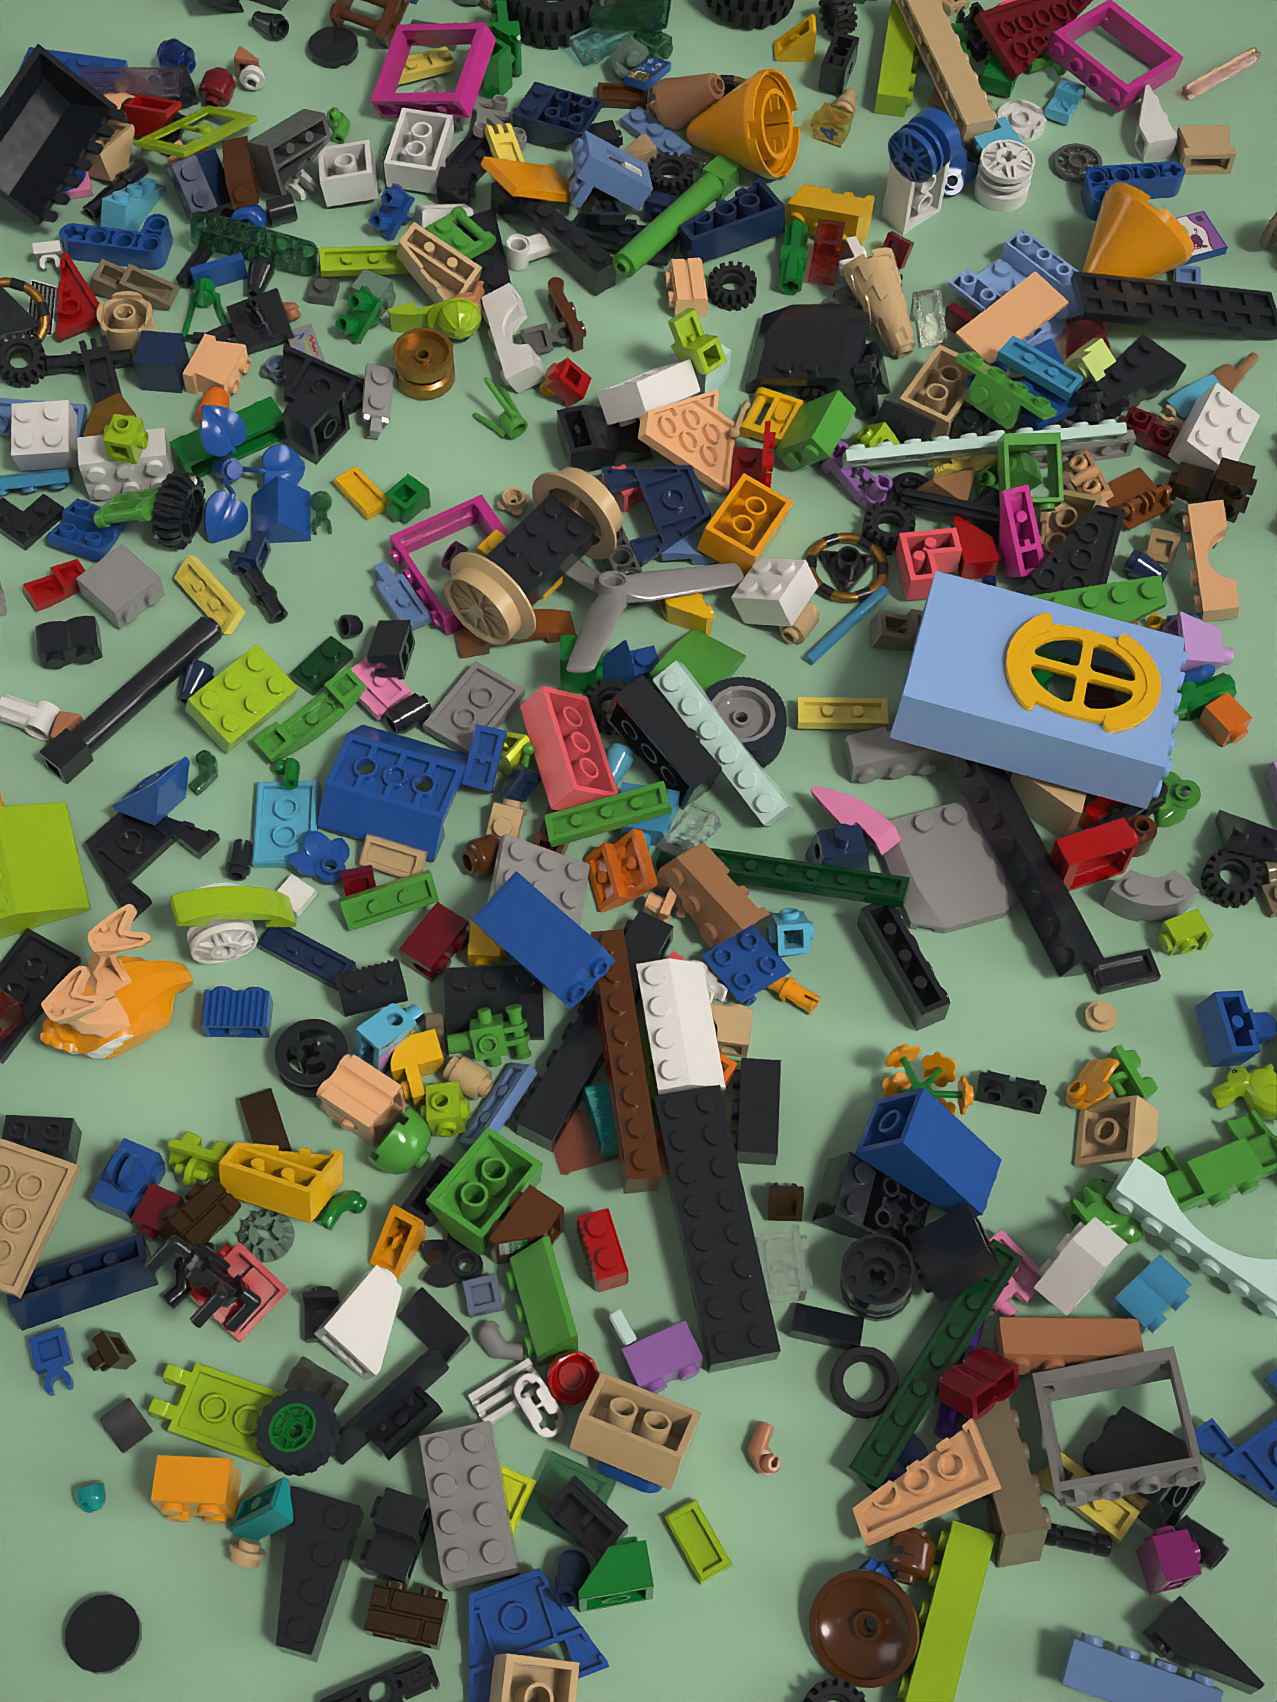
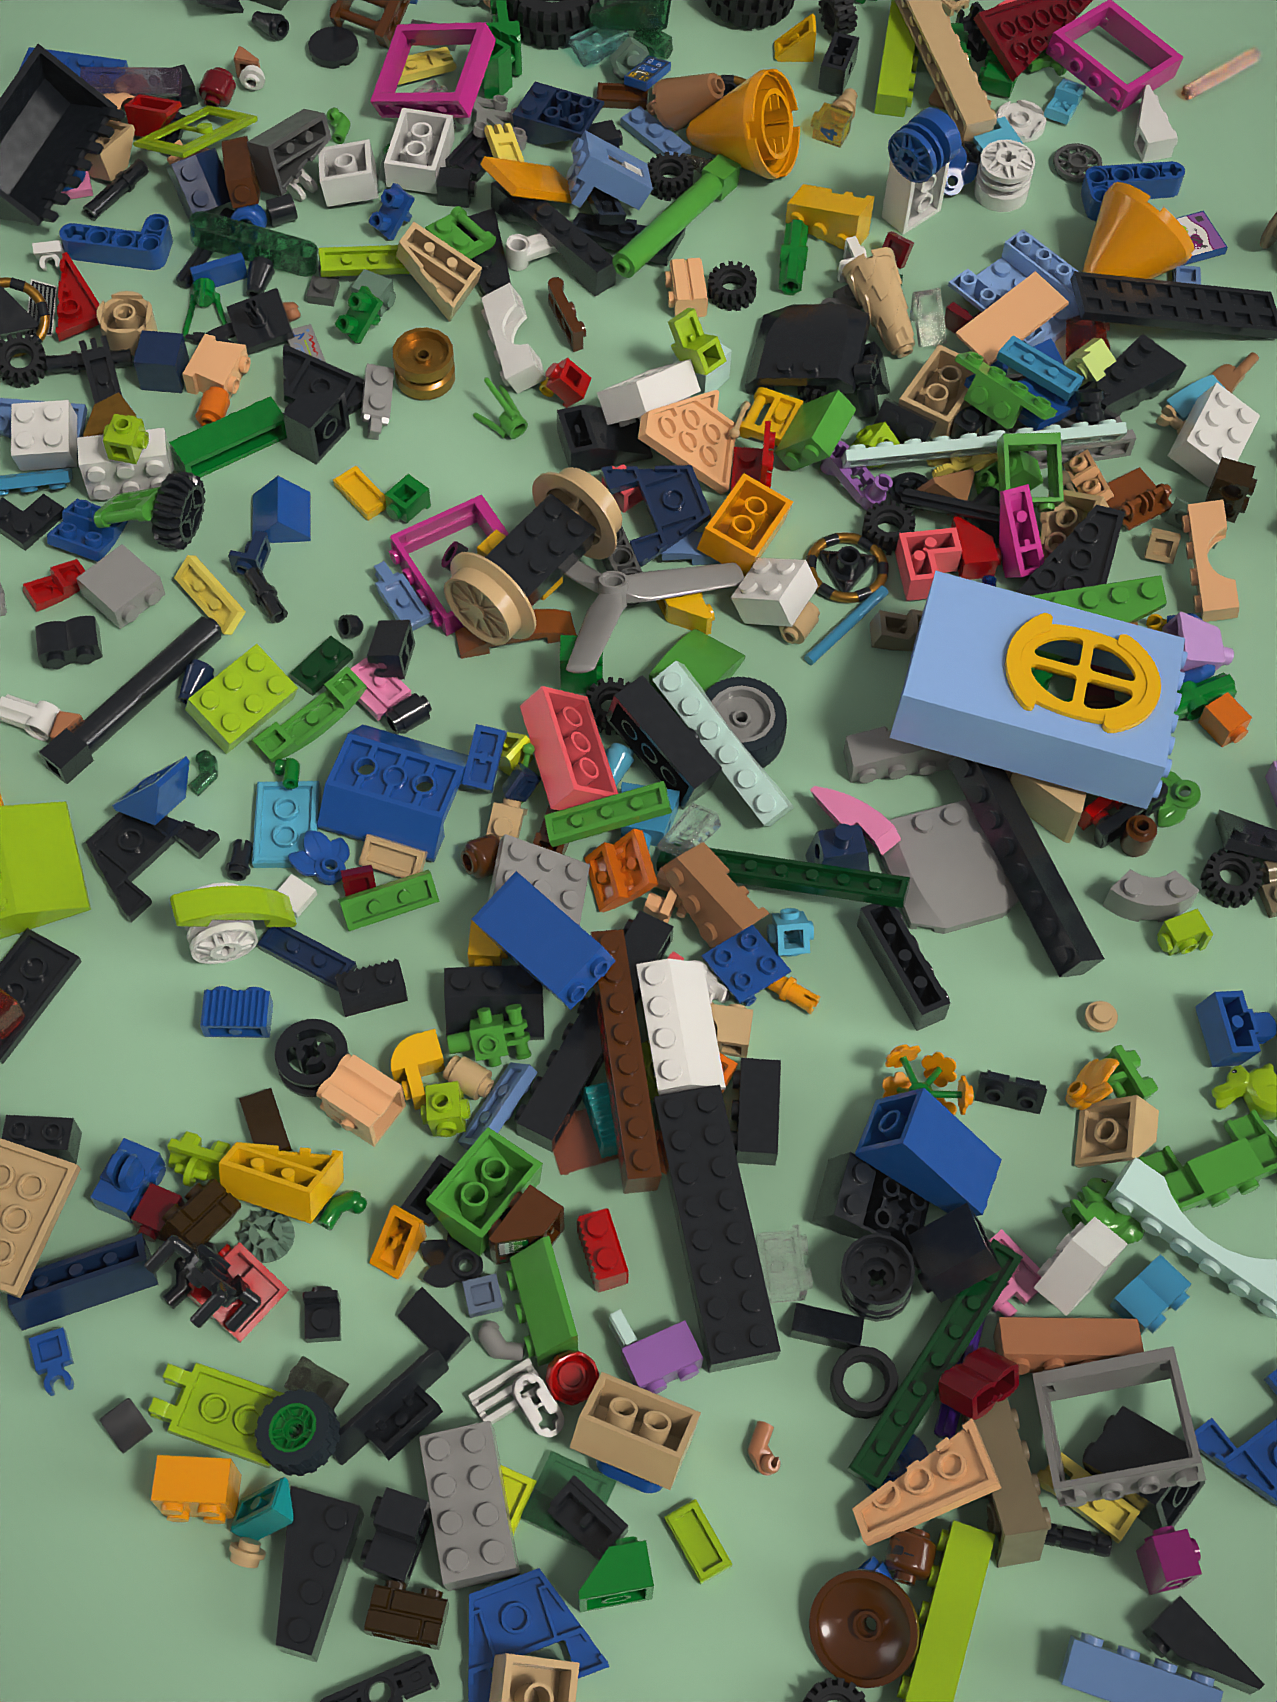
animal [40,904,194,1059] -> none
black tile [65,1595,142,1675] -> none
teal hinge [75,1483,106,1513] -> none
dark brown tile [87,1330,137,1372] -> none
dark tan slope [90,259,180,309] -> none
medium azure slope [101,178,166,231] -> none
clear blue head [157,38,196,74] -> none
blue plant [200,405,305,543] -> none
sand blue plate [262,355,283,383] -> none
clear green arm [310,491,333,535] -> none
white slope [314,1265,402,1381] -> none
medium azure torso [354,1003,425,1074] -> none
bright green cylinder [367,1106,431,1175] -> none
lime slope [388,301,437,333] -> none
dark red brick [399,902,470,982] -> none
white slope [415,204,473,229] -> none
light grey plate [423,661,525,755] -> none
dark tan hand [425,1013,449,1058] -> none
lime piece [427,281,485,340] -> none
tan plate [497,487,530,516] -> none
dark grey plate [519,322,570,355] -> none
dark blue cone [554,1550,591,1607] -> none
blue slope [603,640,659,685] -> none
tan slope [624,133,657,164] -> none
dark blue bracket [644,190,678,222] -> none
dark blue wedge [679,177,786,263] -> none
dark brown tile [767,1183,804,1222] -> none
light yellow plate [796,697,889,730] -> none
clear red brick [808,218,845,286] -> none
red window [1050,817,1138,891] -> none
black tile [1089,948,1161,995] -> none
dark red slope [1122,406,1180,459] -> none
dark blue cone [1123,549,1169,581] -> none
dark brown brick [1167,462,1214,504] -> none
tan hips [1174,125,1237,175] -> none
black cone [1174,1515,1230,1571] -> none

